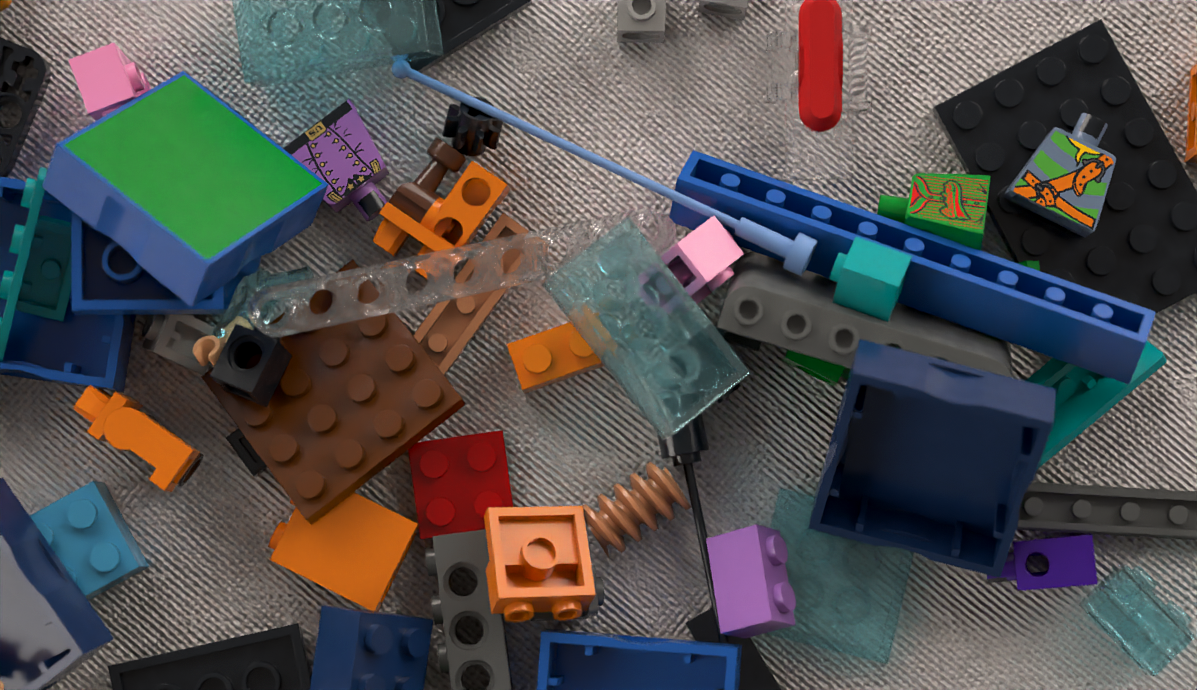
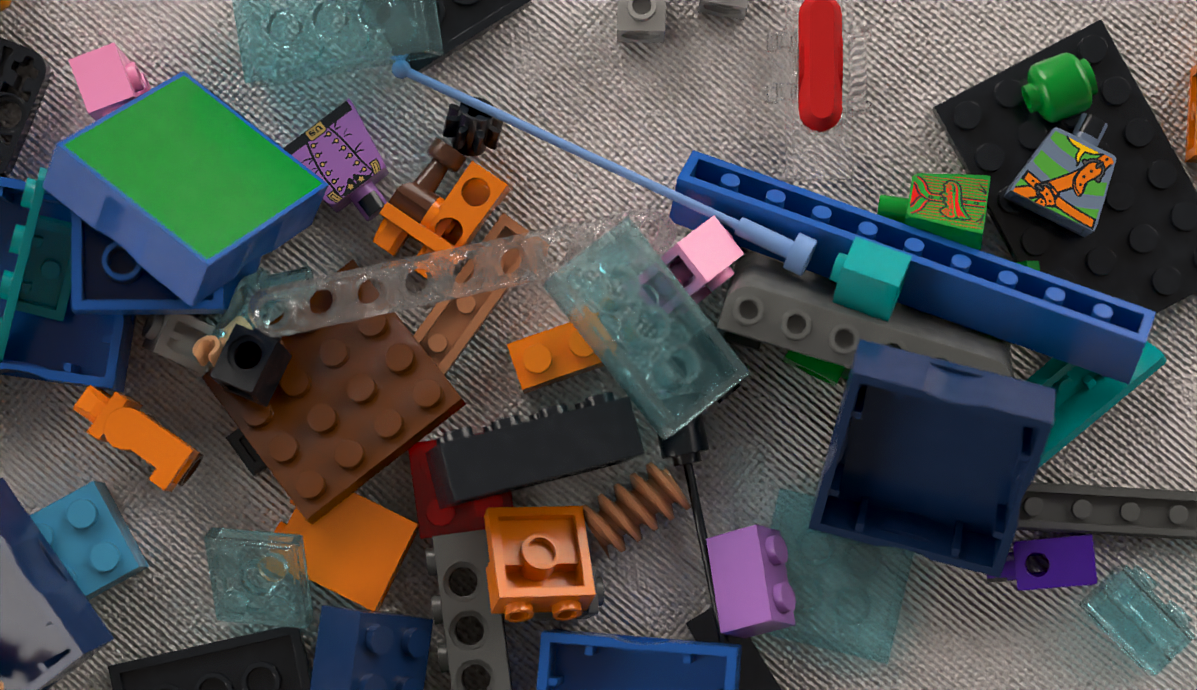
none -> clear light blue plate [204,527,314,629]
none -> black brick [425,391,645,510]
none -> green head [1021,52,1098,123]

